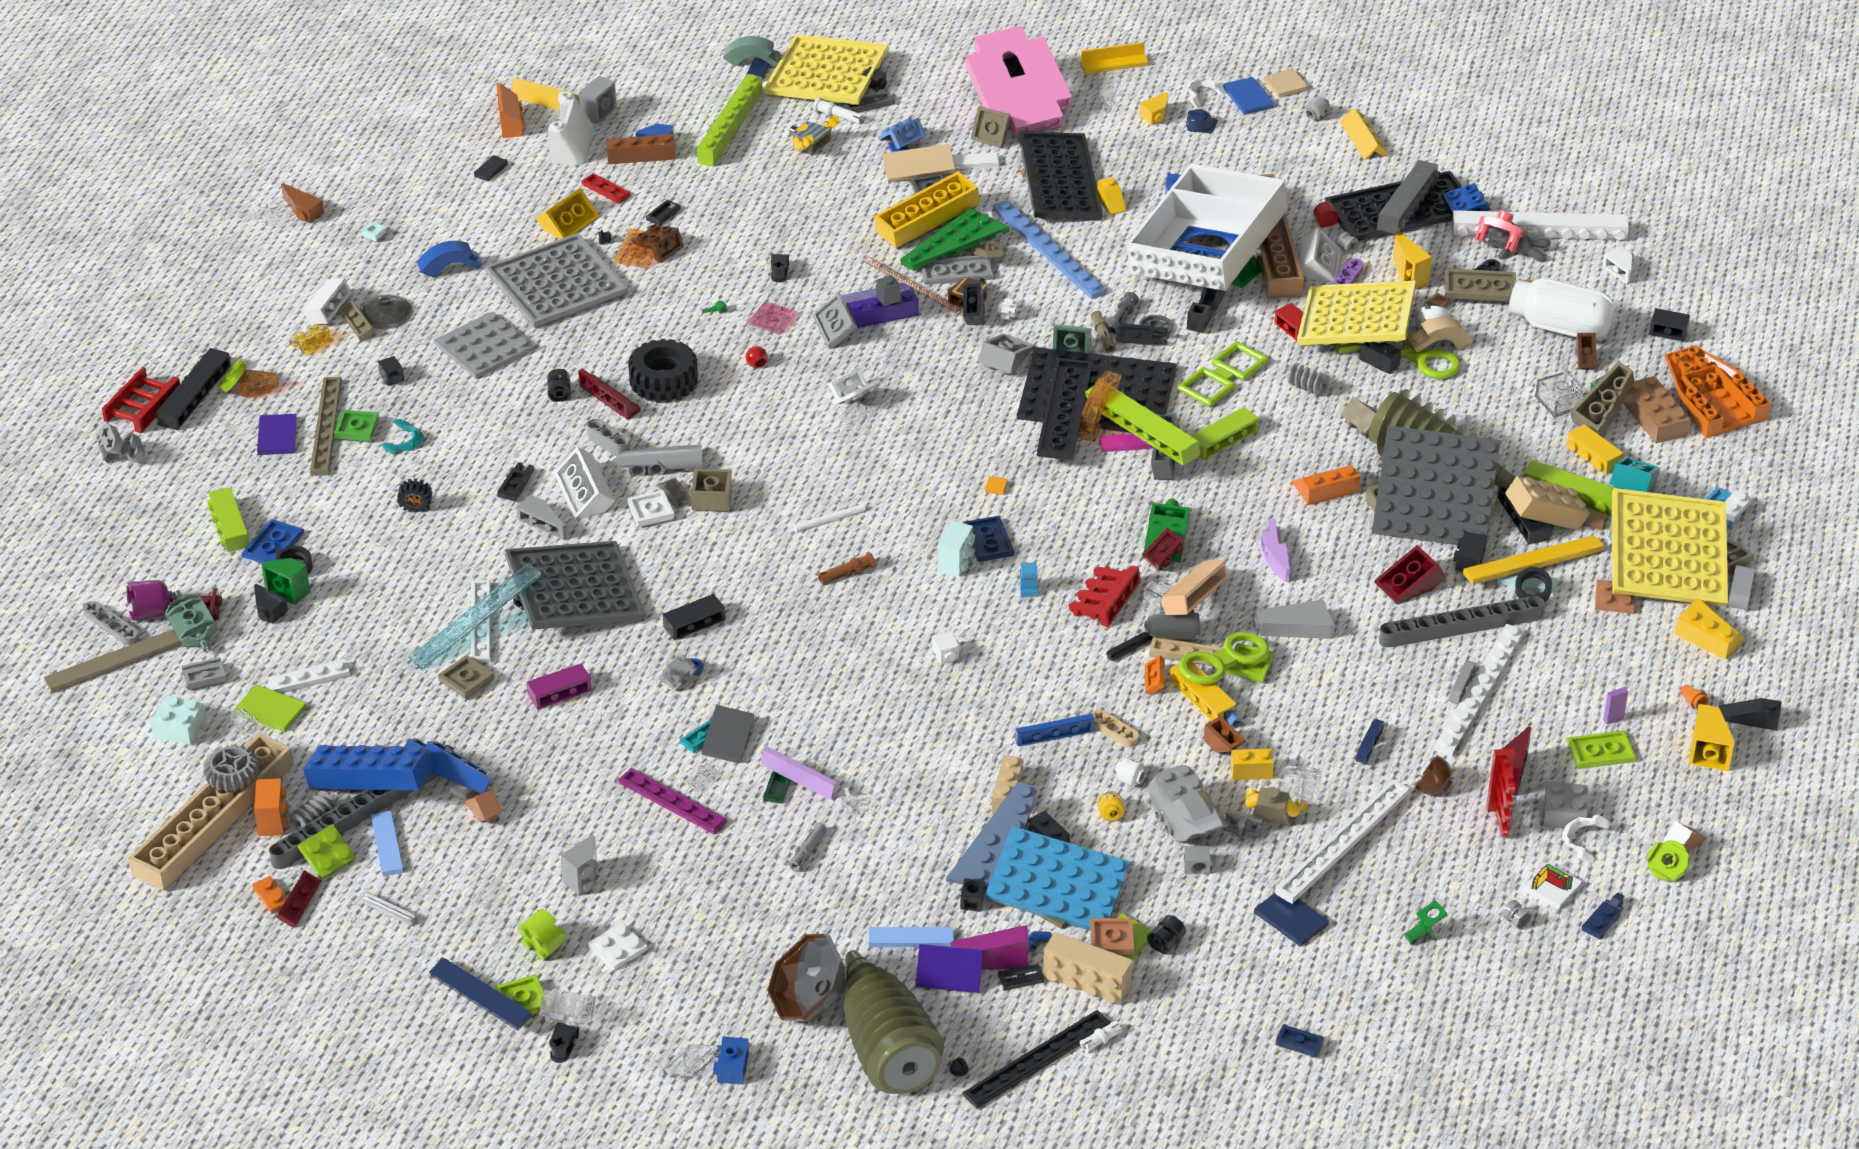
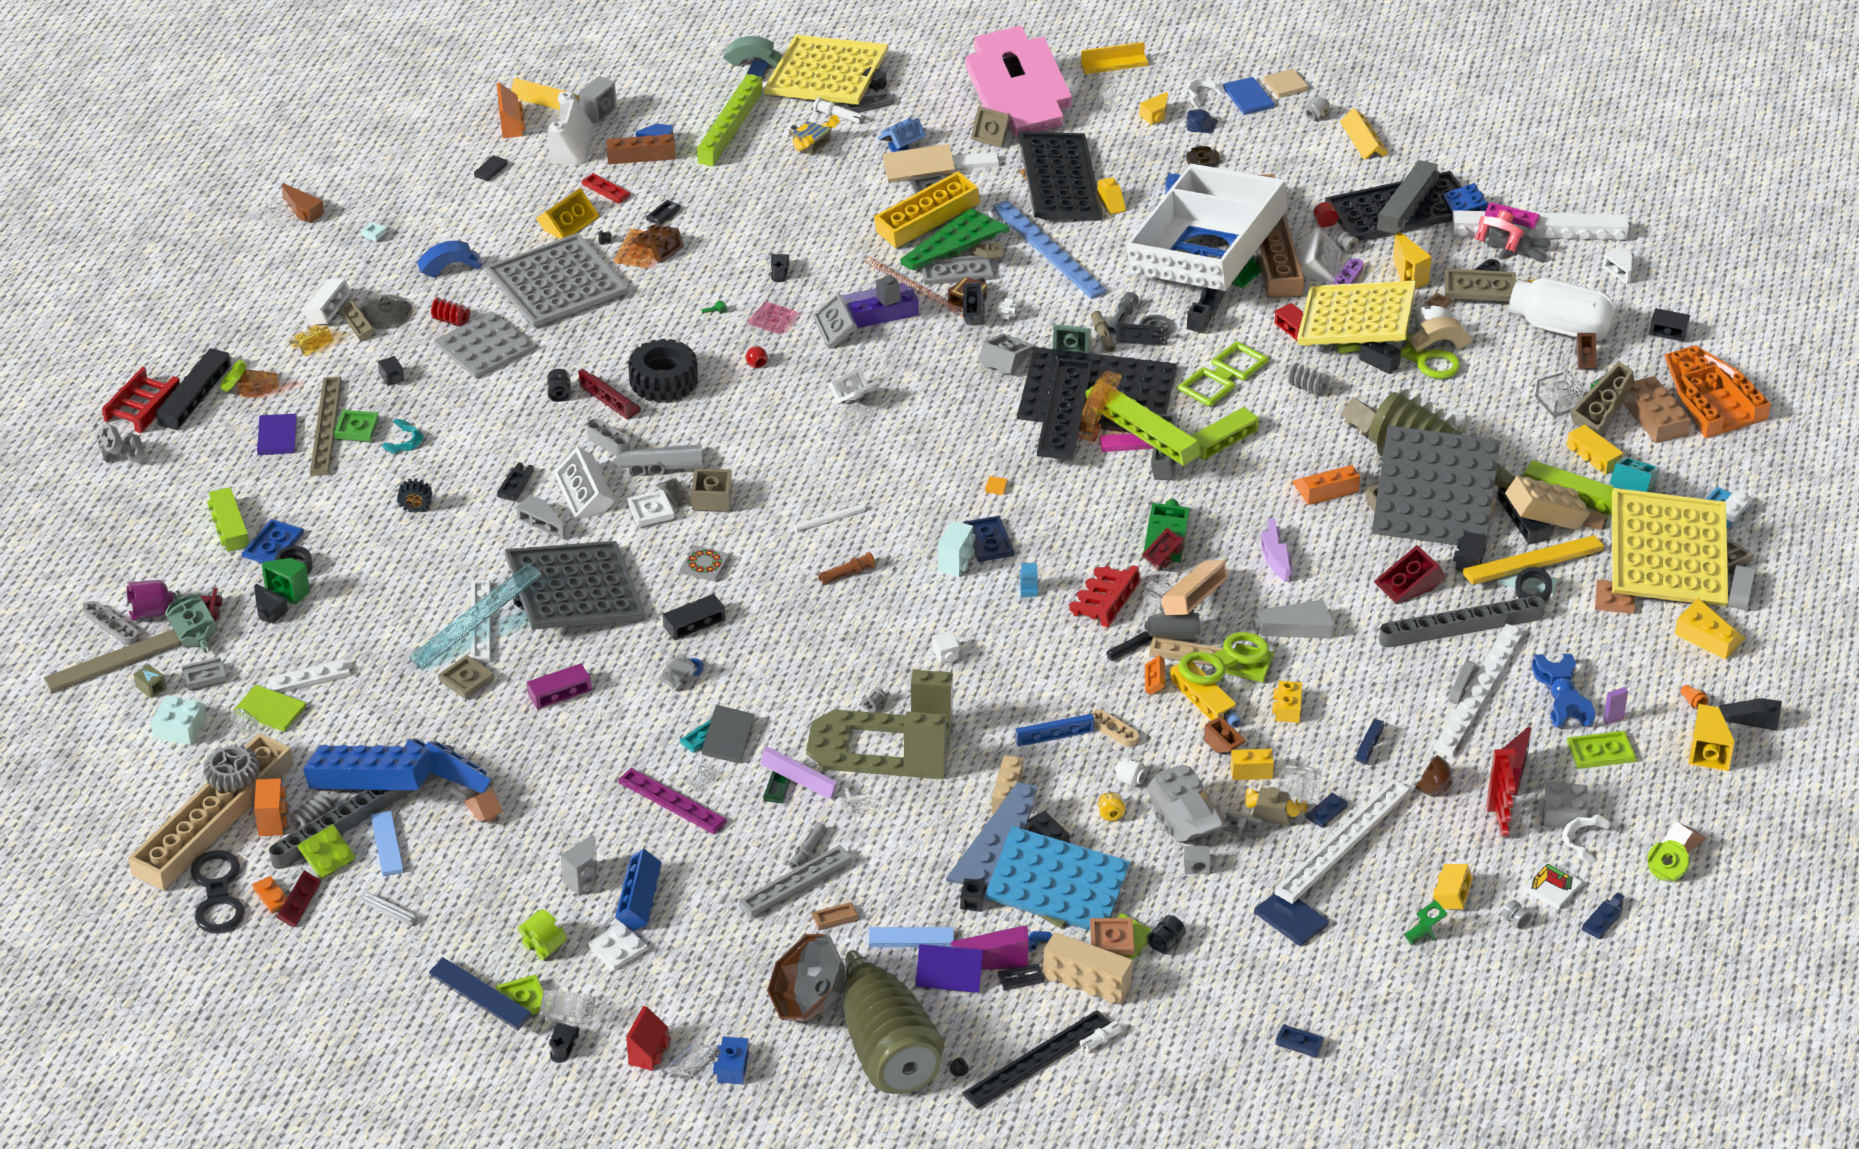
none -> olive brick [133,664,166,698]
none -> black bar [190,850,245,933]
none -> red piece [431,297,470,327]
none -> blue brick [615,848,662,931]
none -> red slope [626,1006,671,1071]
none -> light grey tile [680,545,730,582]
none -> light grey plate [739,845,852,918]
none -> olive bracket [806,669,953,780]
none -> medium nougat tile [812,902,858,931]
none -> light grey bush [861,687,887,712]
none -> dark brown tile [1186,146,1220,167]
none -> yellow brick [1272,680,1302,723]
none -> dark blue plate [1306,793,1348,828]
none -> yellow brick [1433,864,1473,909]
none -> dark pink tile [1485,202,1540,229]
none -> blue piece [1531,653,1595,727]

